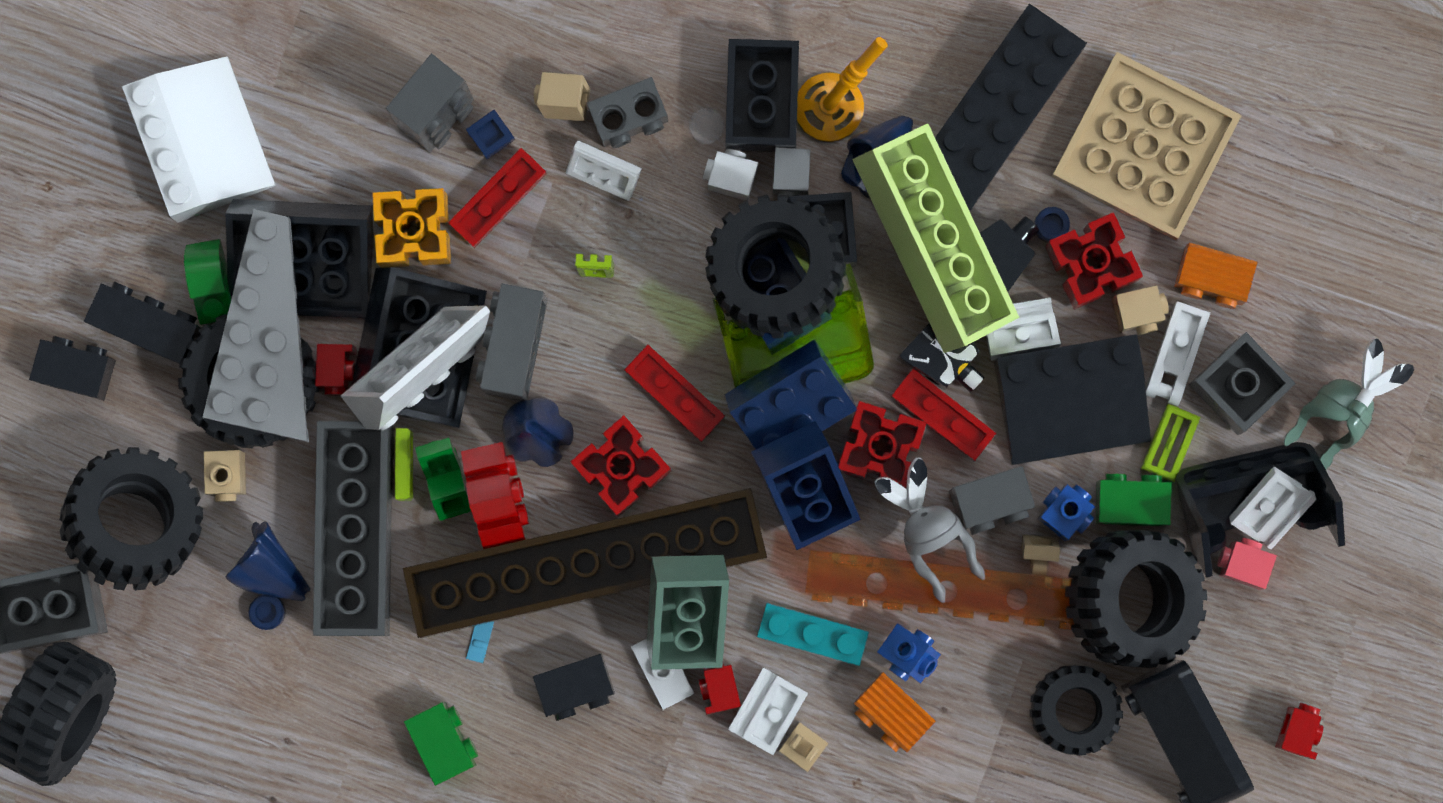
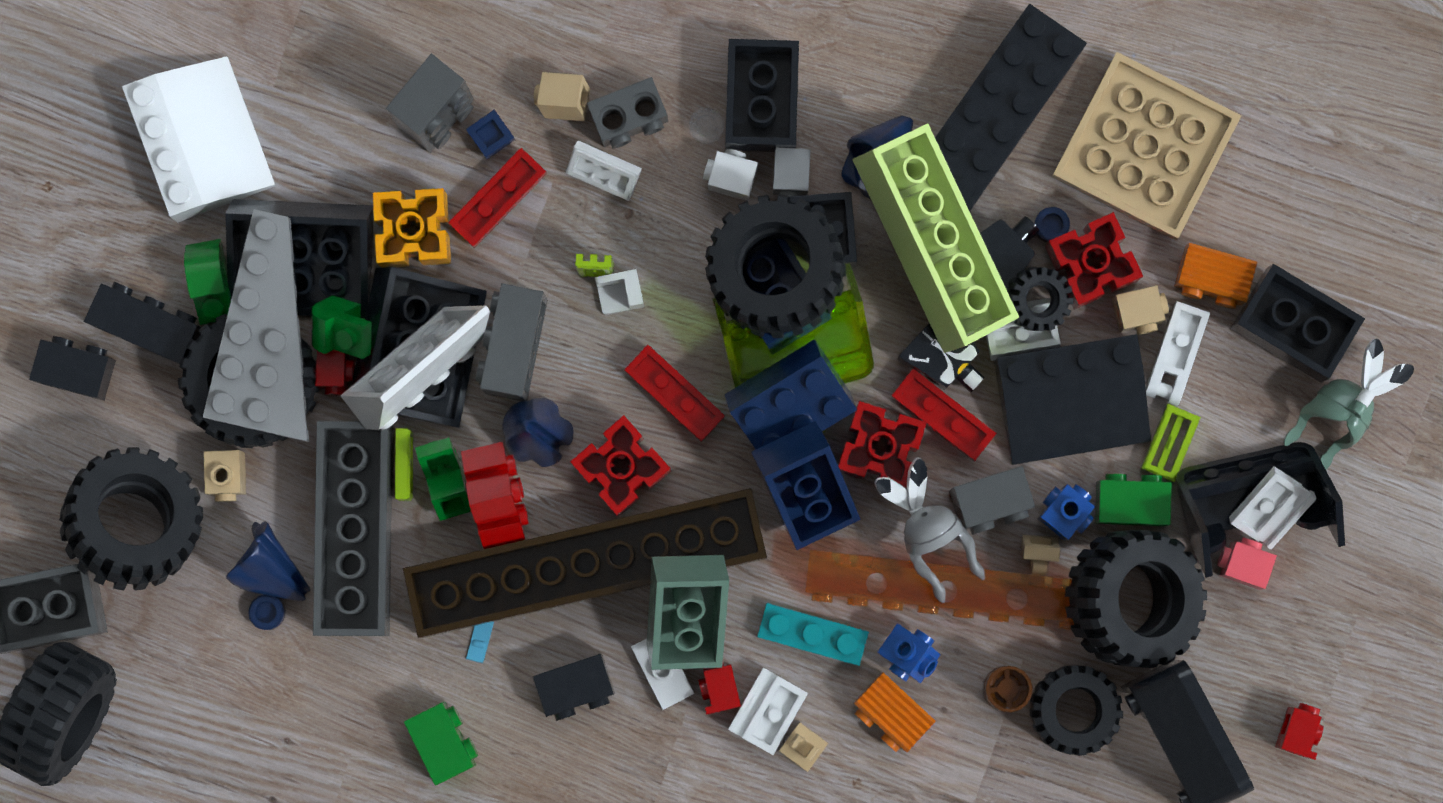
light orange dish [797,37,888,142] -> none
dark grey brick [1189,332,1296,435] -> none
none -> green brick [311,296,372,359]
none -> white panel [595,269,644,315]
none -> reddish brown wheel [982,666,1032,713]
none -> black tyre [1006,267,1073,331]
none -> black brick [1230,264,1365,383]

